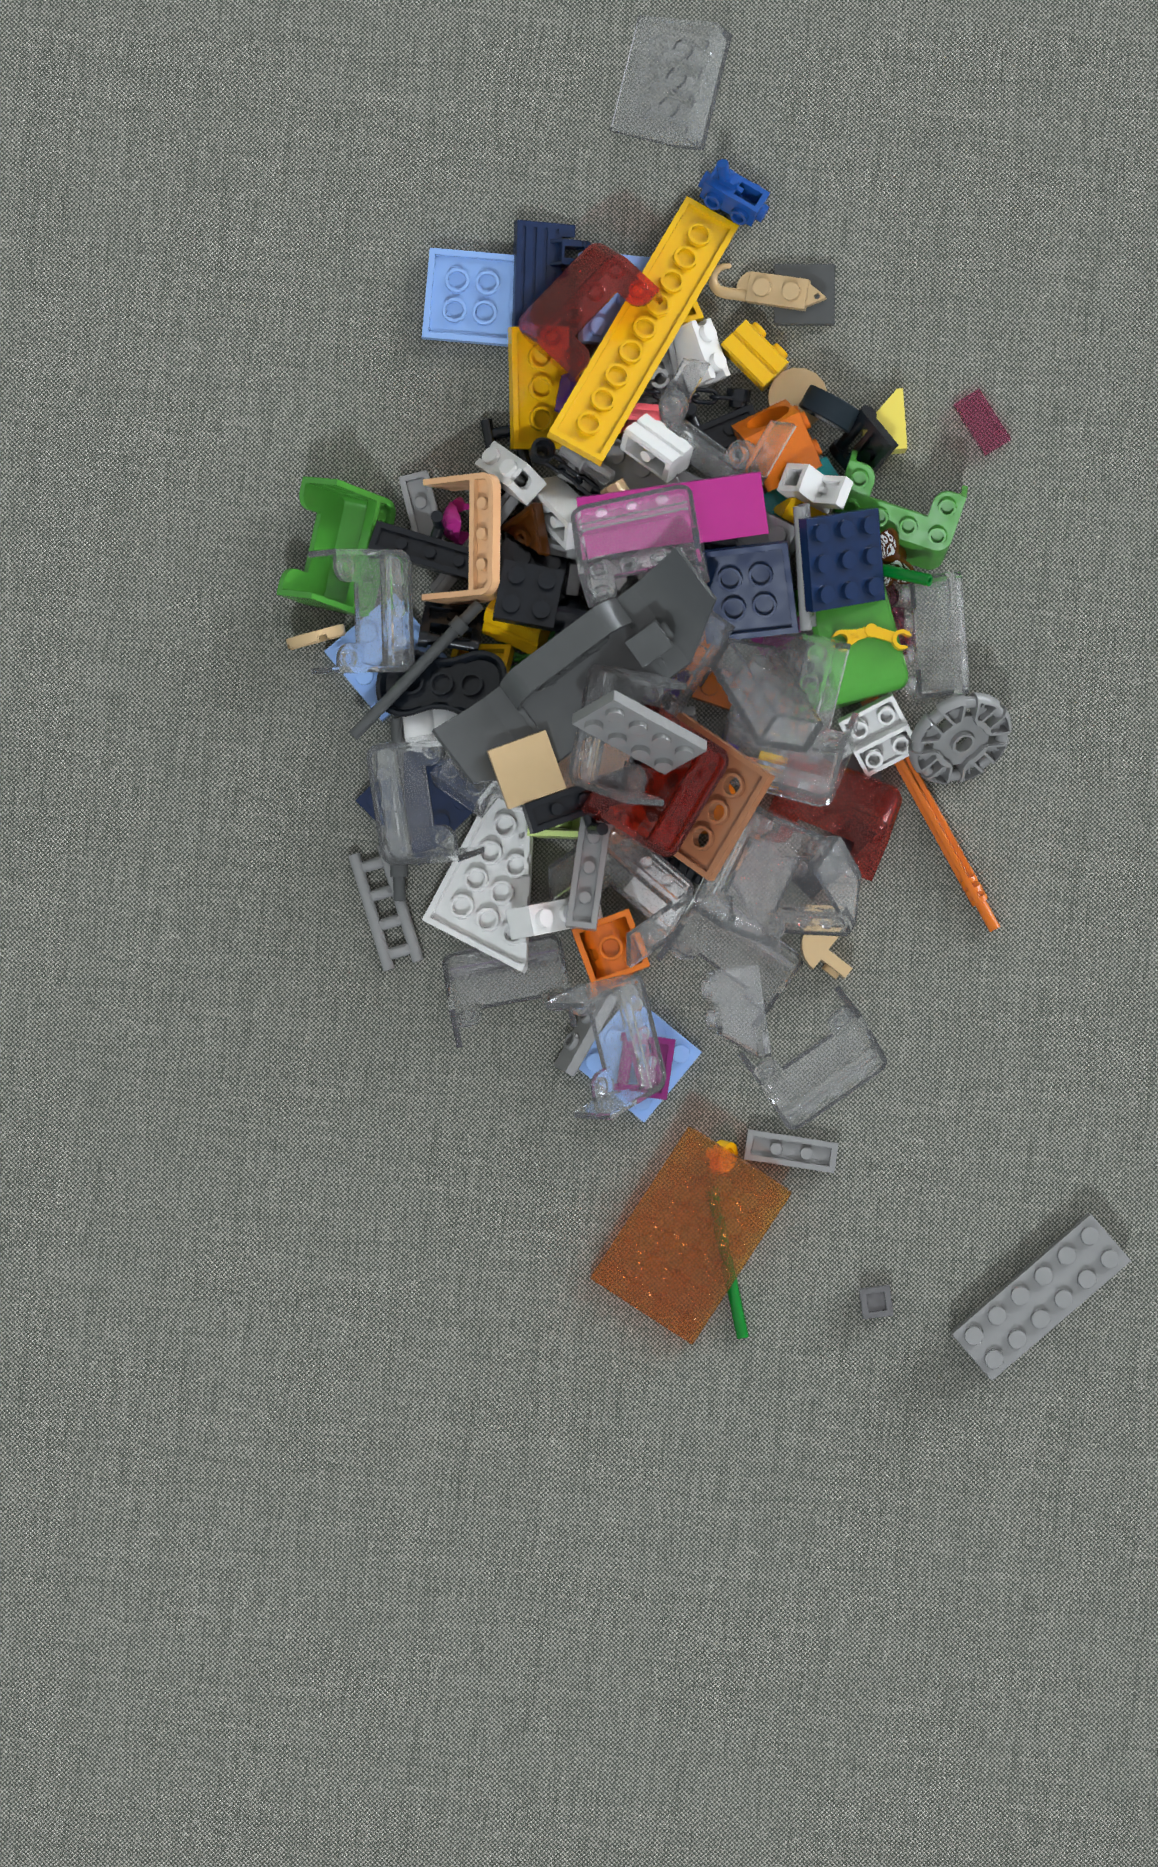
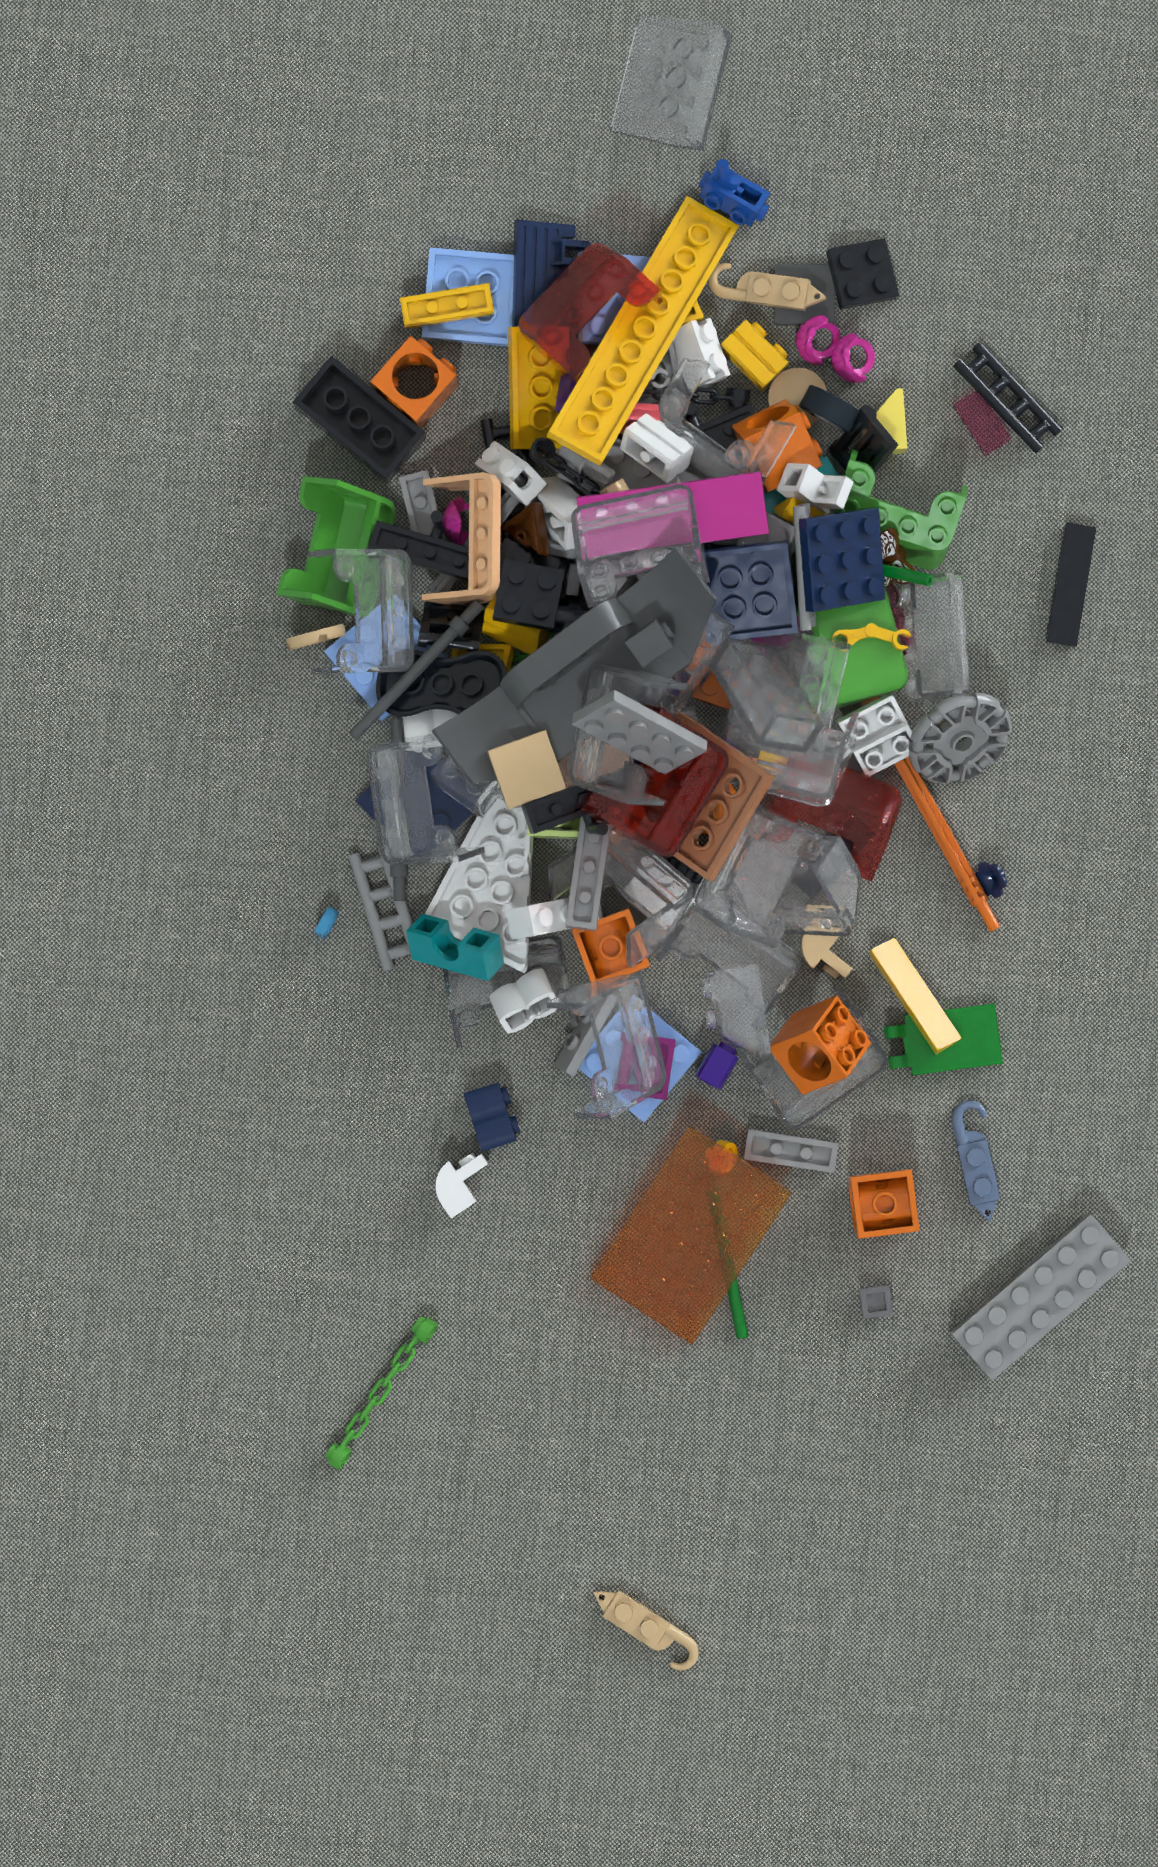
none -> black brick [293,356,426,484]
none -> dark azure tile [314,906,339,939]
none -> bright green piece [325,1316,439,1471]
none -> orange brick [370,336,458,428]
none -> yellow tile [400,283,494,329]
none -> teal arch [406,914,504,981]
none -> white brick [436,1153,489,1218]
none -> dark blue brick [463,1082,521,1152]
none -> white brick [489,968,561,1034]
none -> tan plate [594,1590,699,1671]
none -> dark purple brick [694,1041,739,1091]
none -> orange brick [768,995,871,1095]
none -> dark pink piece [795,315,840,366]
none -> black plate [826,238,899,310]
none -> dark pink piece [830,333,875,383]
none -> orange brick [847,1169,920,1239]
none -> yellow slope [869,938,962,1055]
none -> green tile [883,1003,1003,1076]
none -> sand blue plate [951,1100,1000,1221]
none -> black bar [953,341,1063,454]
none -> dark blue plant [975,862,1007,898]
none -> black tile [1046,523,1096,647]

